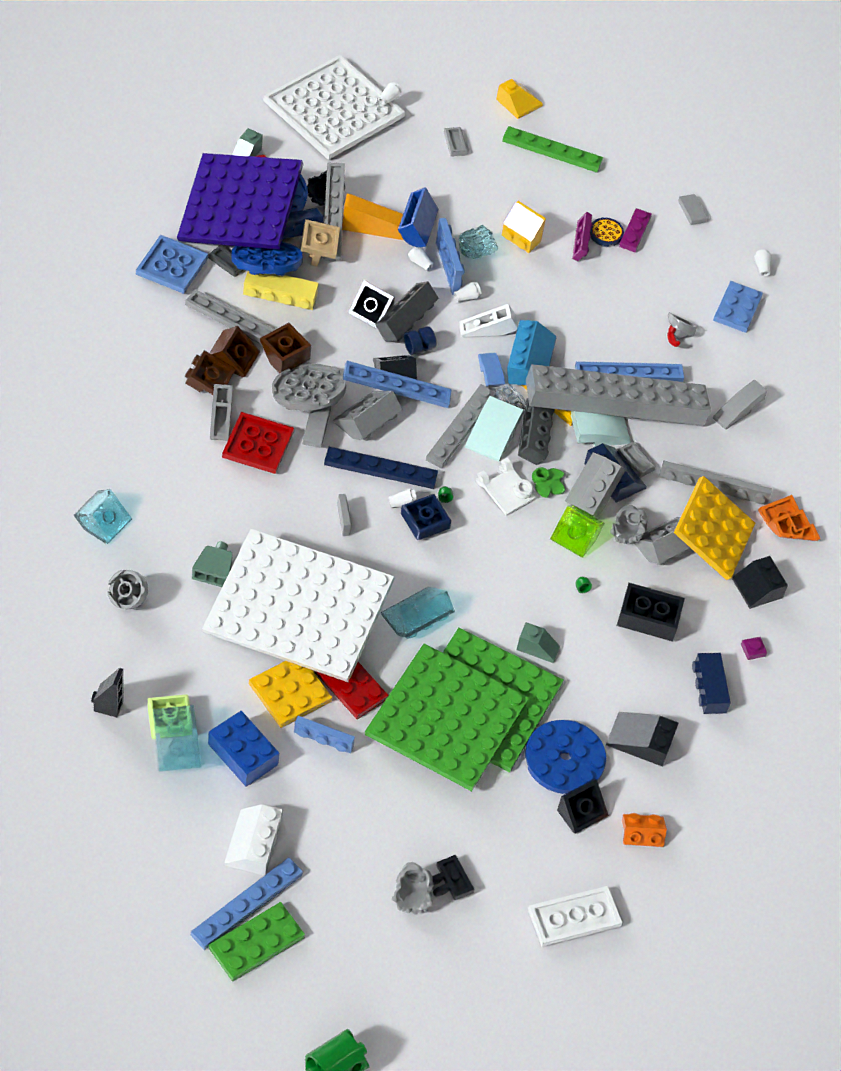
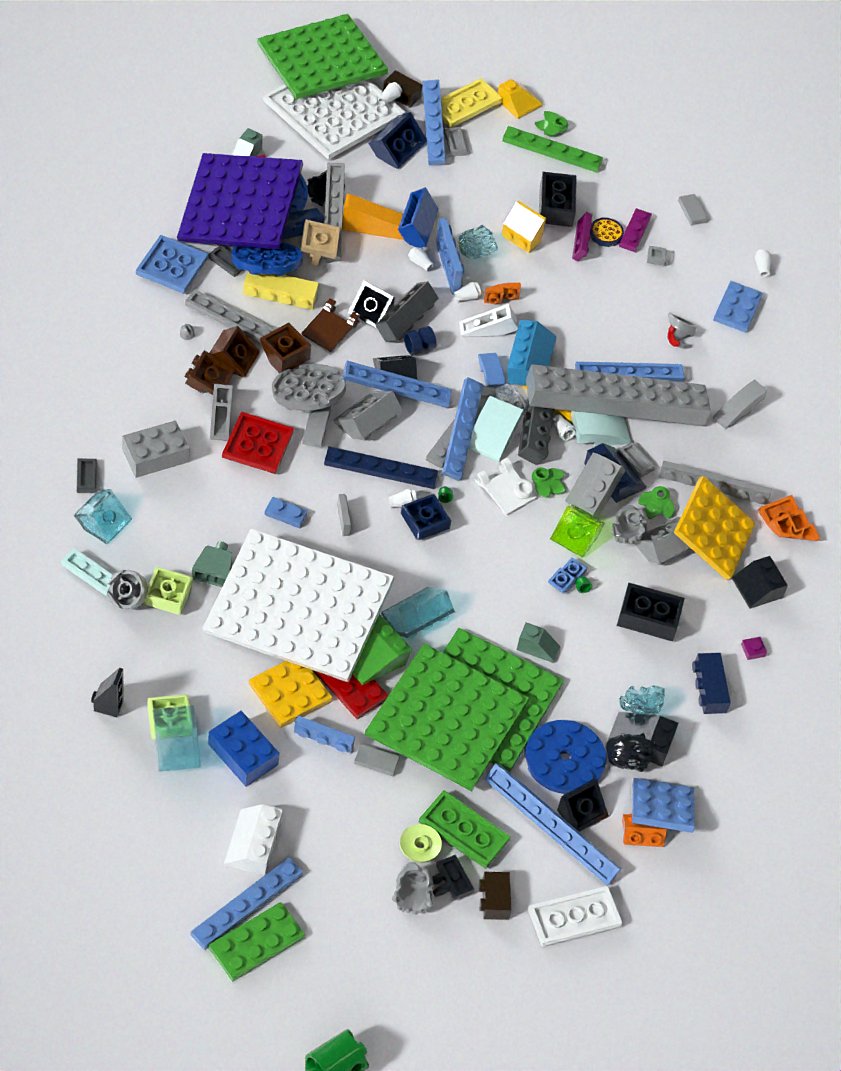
none -> light aqua plate [61,548,113,596]
none -> dark grey tile [77,458,97,493]
none -> light grey brick [122,420,190,478]
none -> yellowish green brick [143,567,193,614]
none -> light grey hinge [180,324,194,340]
none -> bright green plate [257,14,388,99]
none -> medium blue plate [265,497,308,529]
none -> reddish brown flag [301,298,359,352]
none -> bright green slope [352,614,413,685]
none -> light grey tile [354,744,400,776]
none -> dark blue slope [368,112,427,169]
none -> dark brown brick [383,70,423,108]
none -> yellowish green dish [400,824,442,863]
none -> bright green plate [419,790,511,869]
none -> medium blue plate [423,79,446,165]
none -> light yellow plate [441,78,502,128]
none -> medium blue plate [442,377,483,481]
none -> dark brown brick [479,871,511,920]
none -> orange slope [484,282,521,304]
none -> medium blue plate [484,763,622,886]
none -> bright green plate [535,111,568,136]
none -> black brick [539,172,577,227]
none -> medium blue slope [548,557,587,594]
none -> white cone [552,414,575,441]
none -> black hair [606,733,652,772]
none -> clear light blue hair [619,685,665,715]
none -> medium blue plate [632,778,695,833]
none -> bright green plate [638,486,674,519]
none -> light grey plate [647,245,666,266]

